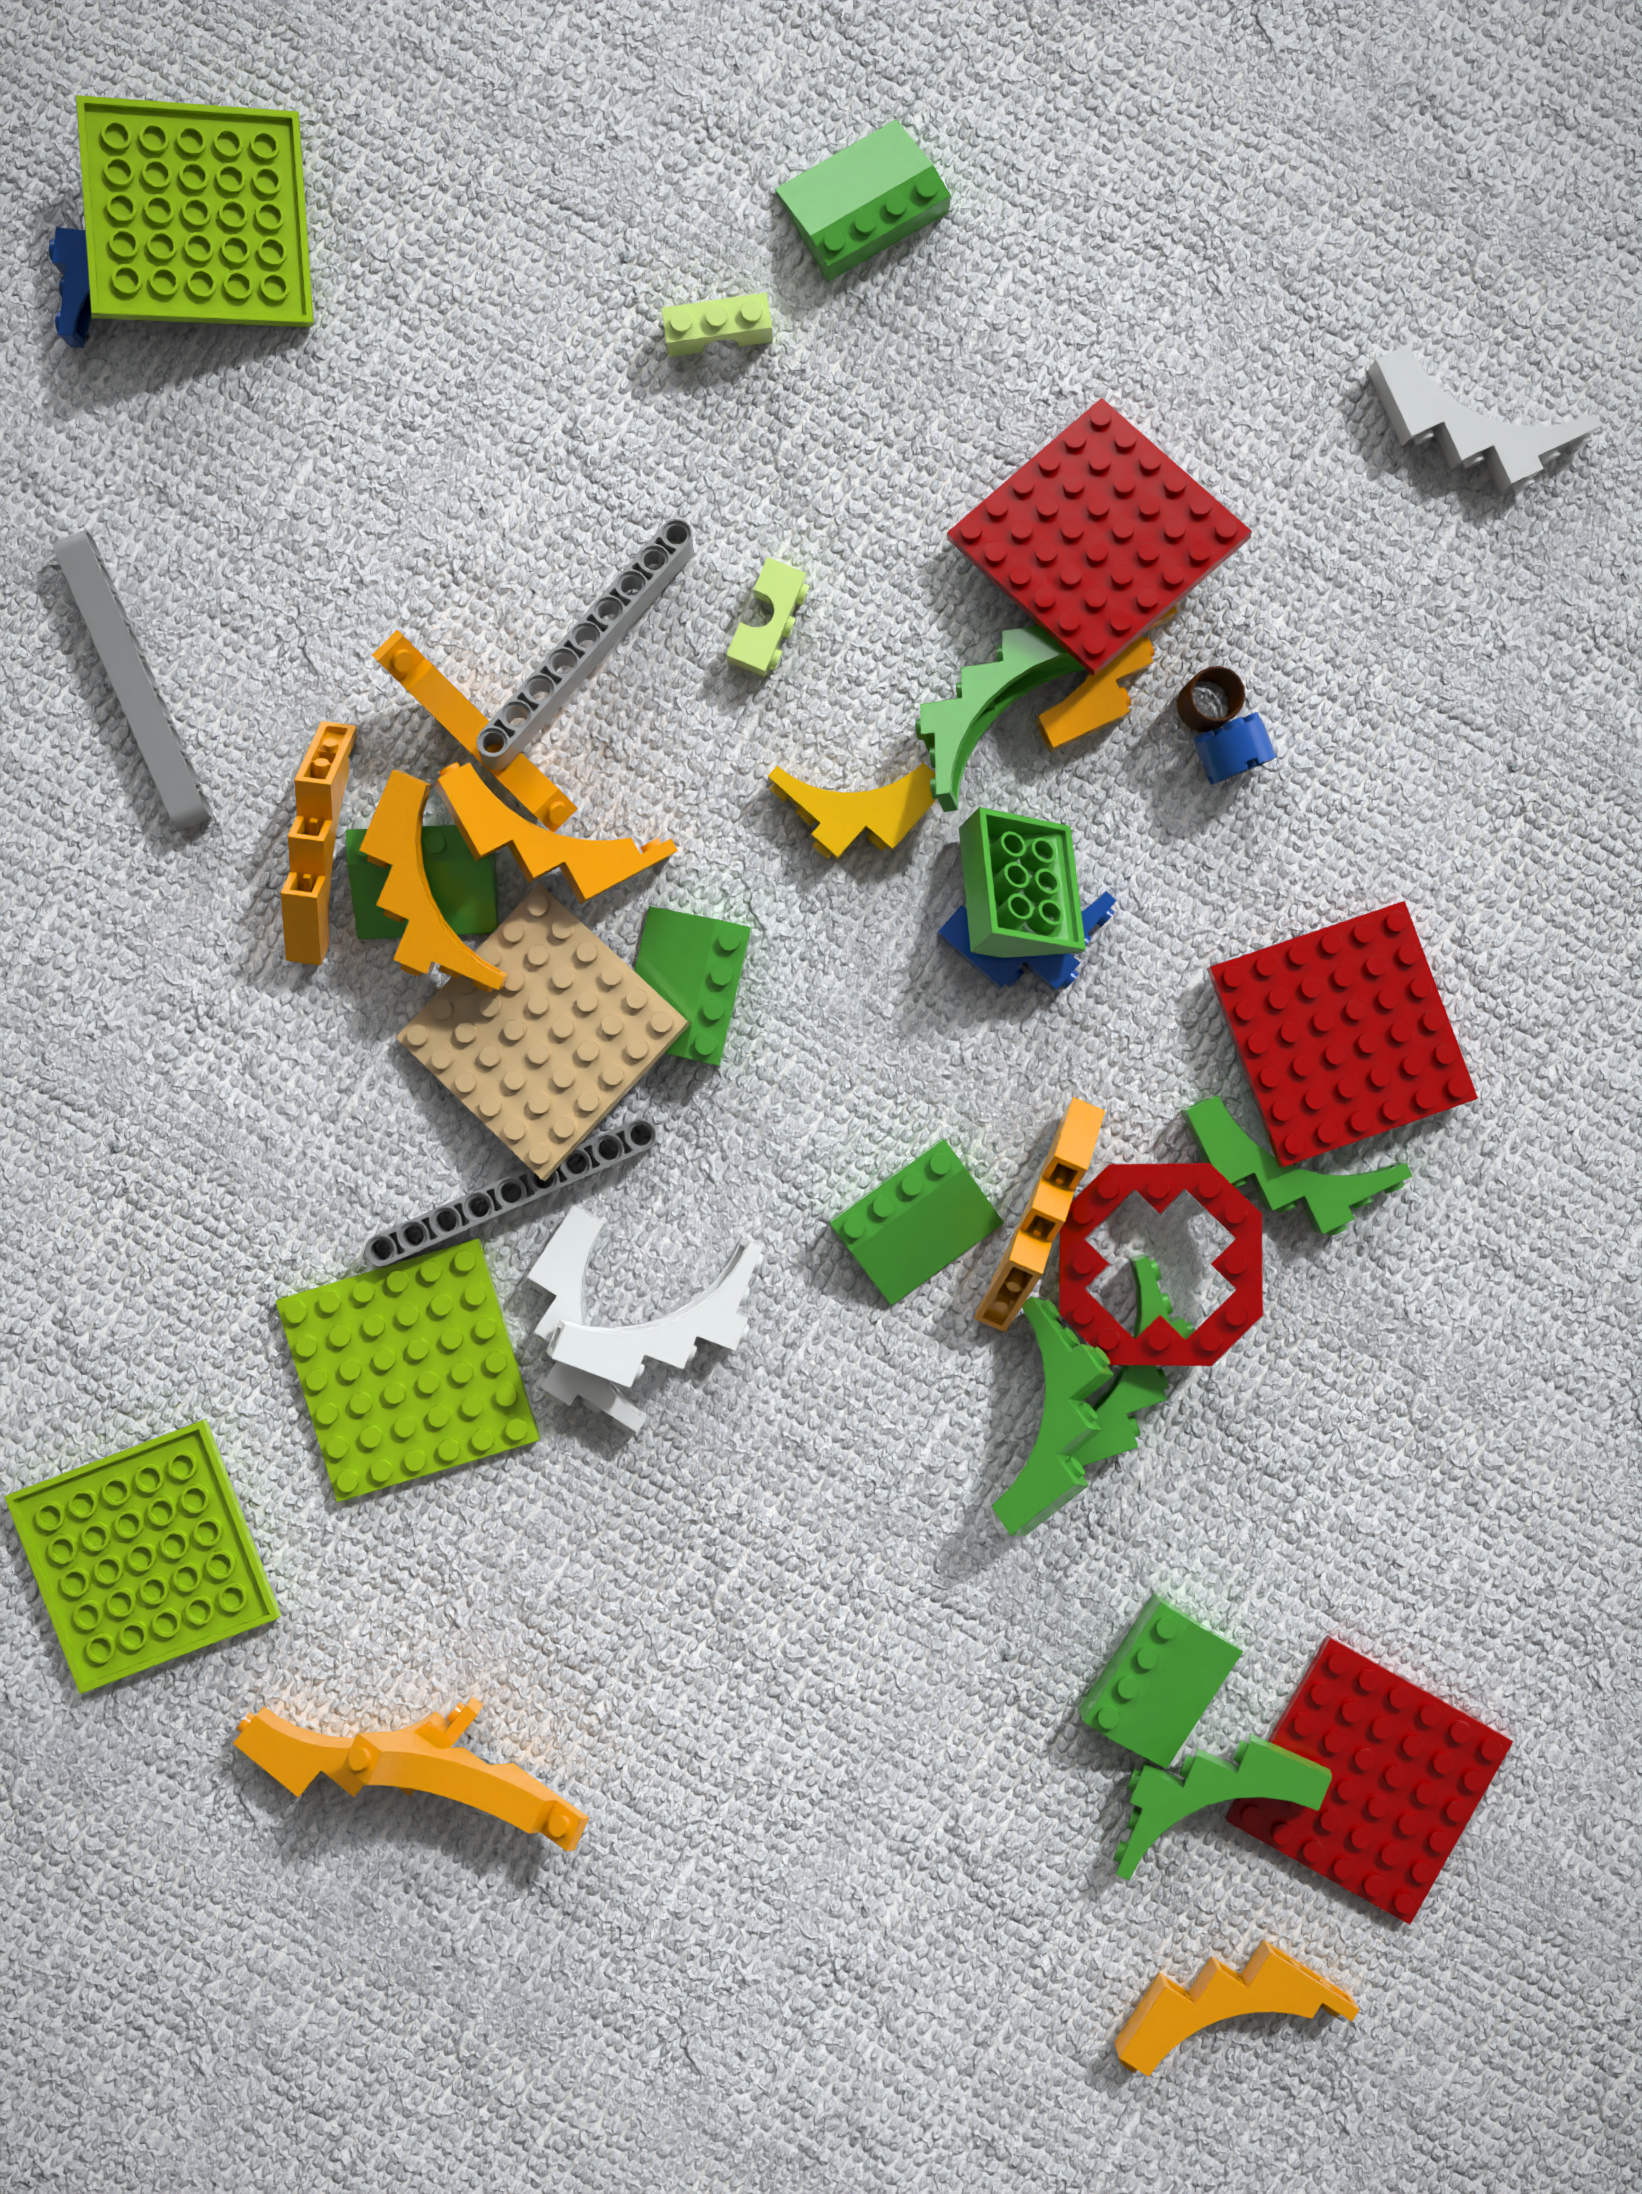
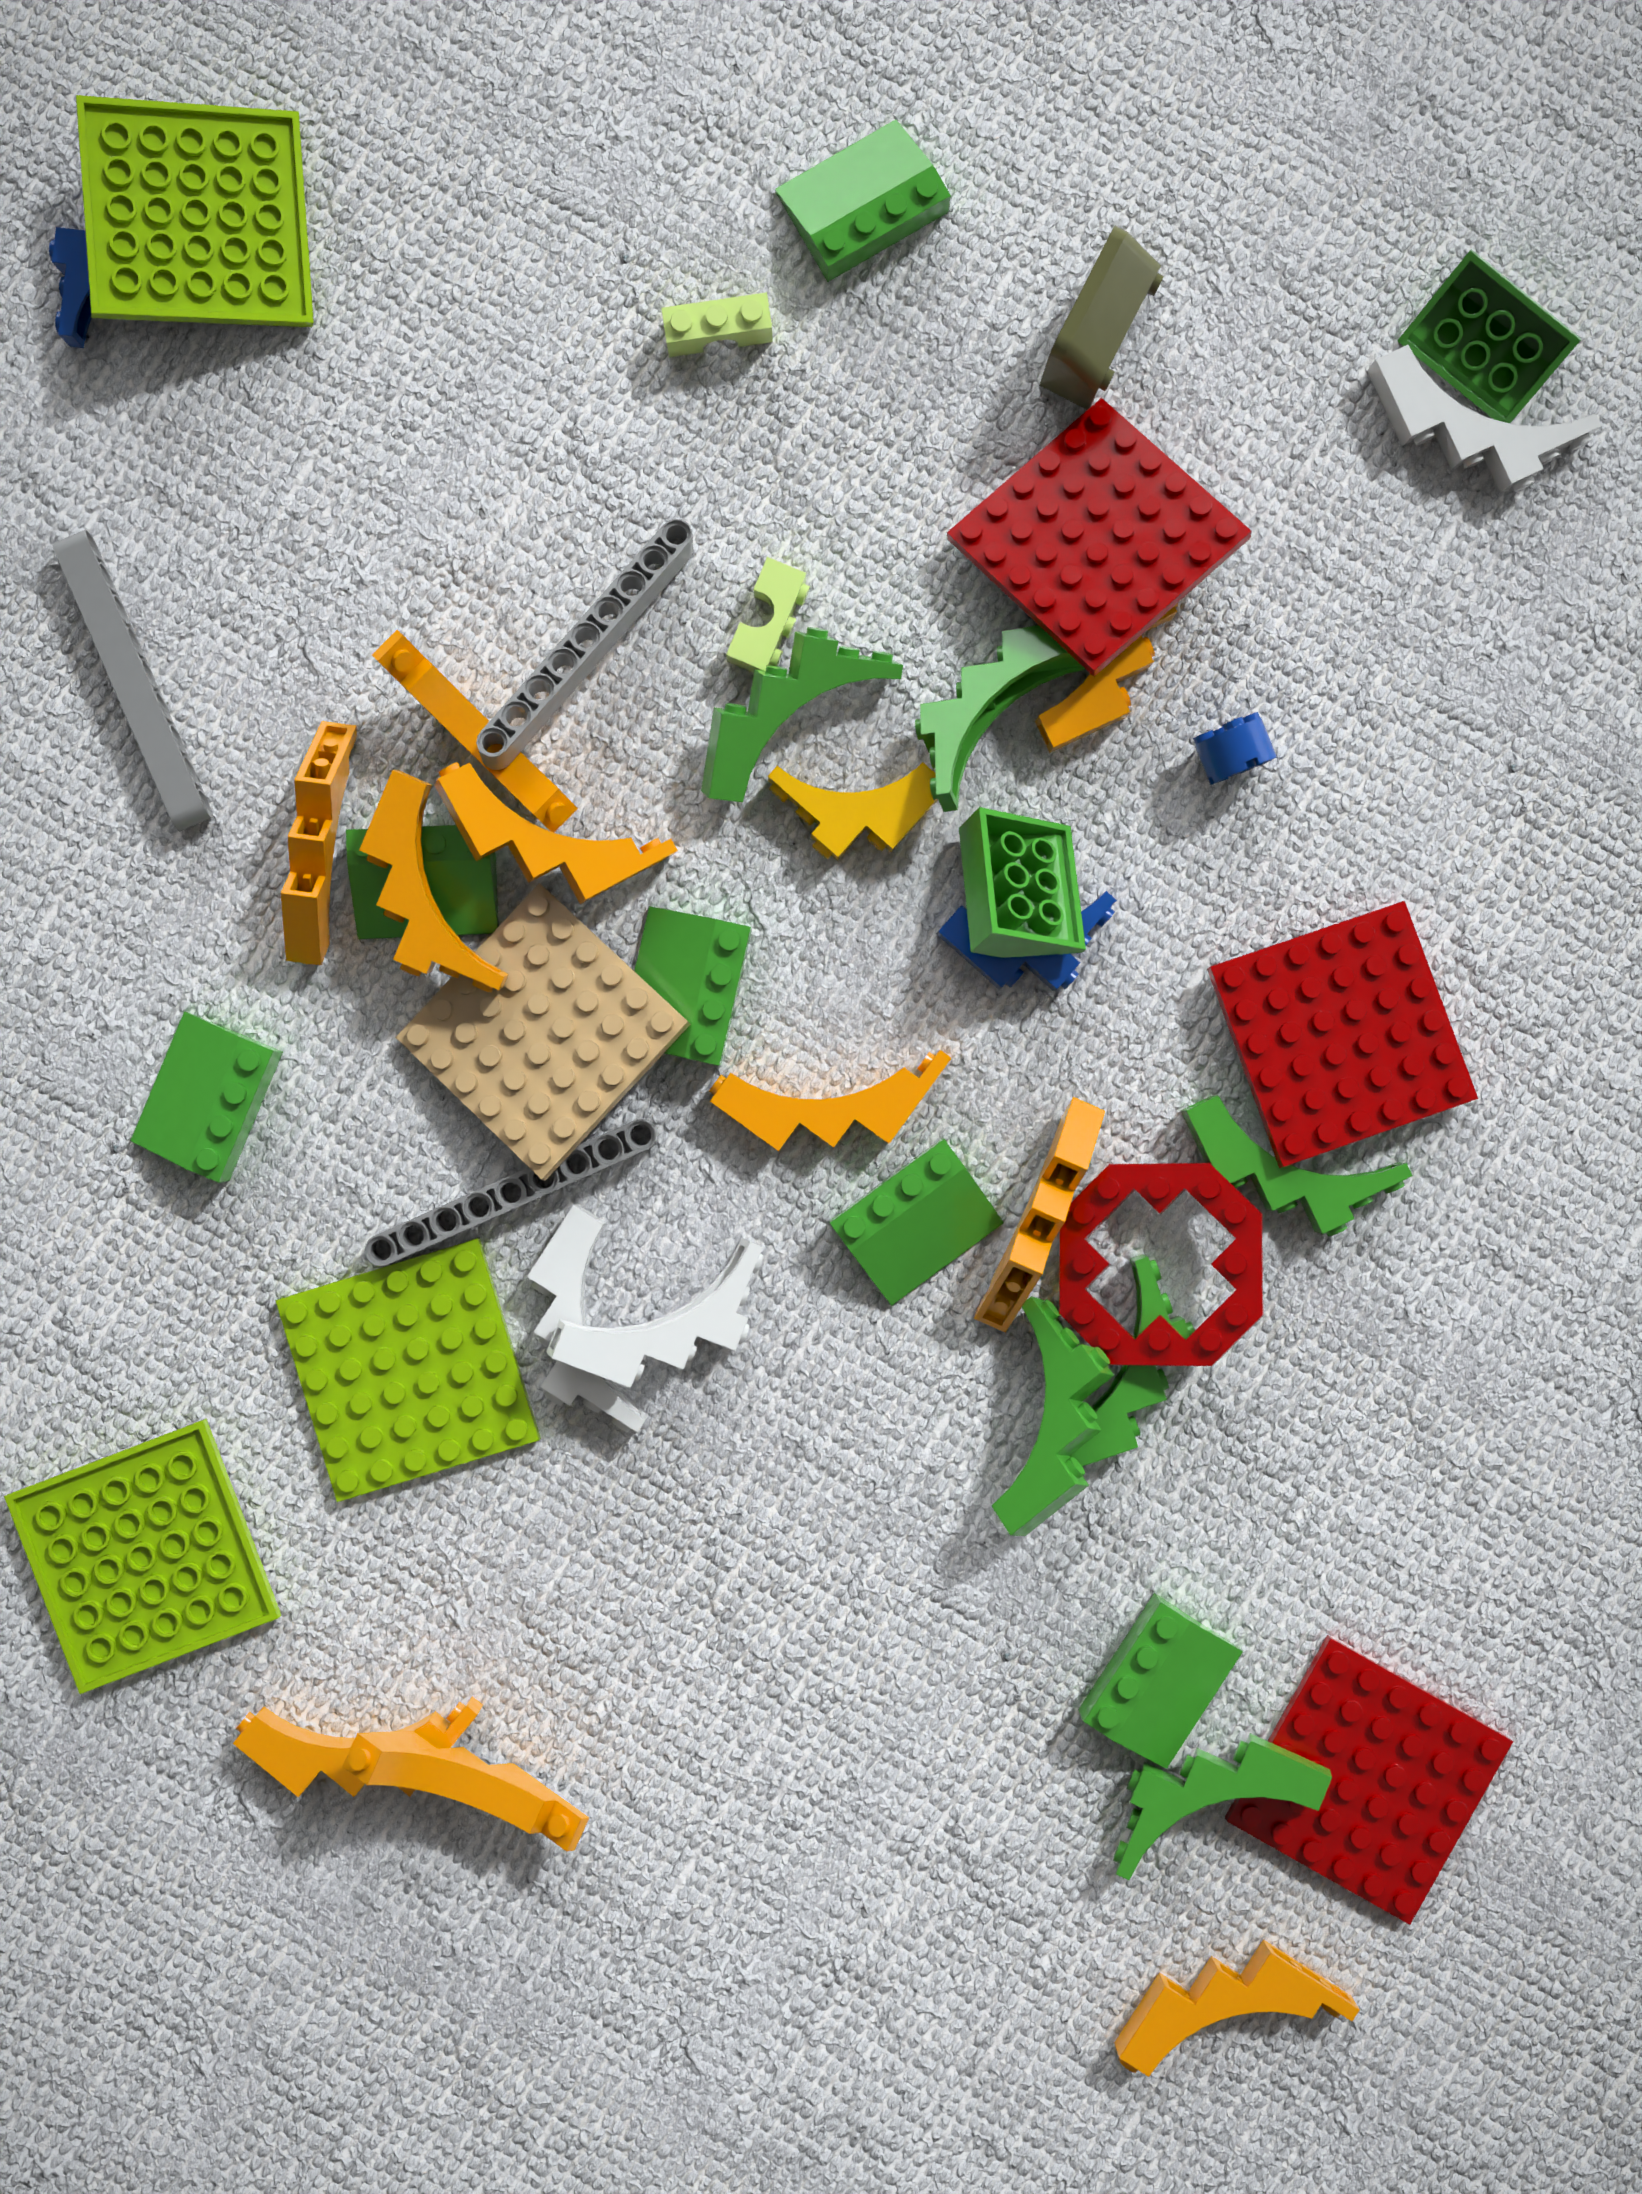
reddish brown piece [1177,666,1246,732] -> none
none -> bright green slope [130,1011,283,1183]
none -> bright green arch [701,627,903,802]
none -> light orange arch [709,1050,951,1151]
none -> olive windscreen [1039,225,1164,410]
none -> bright green slope [1397,249,1581,423]

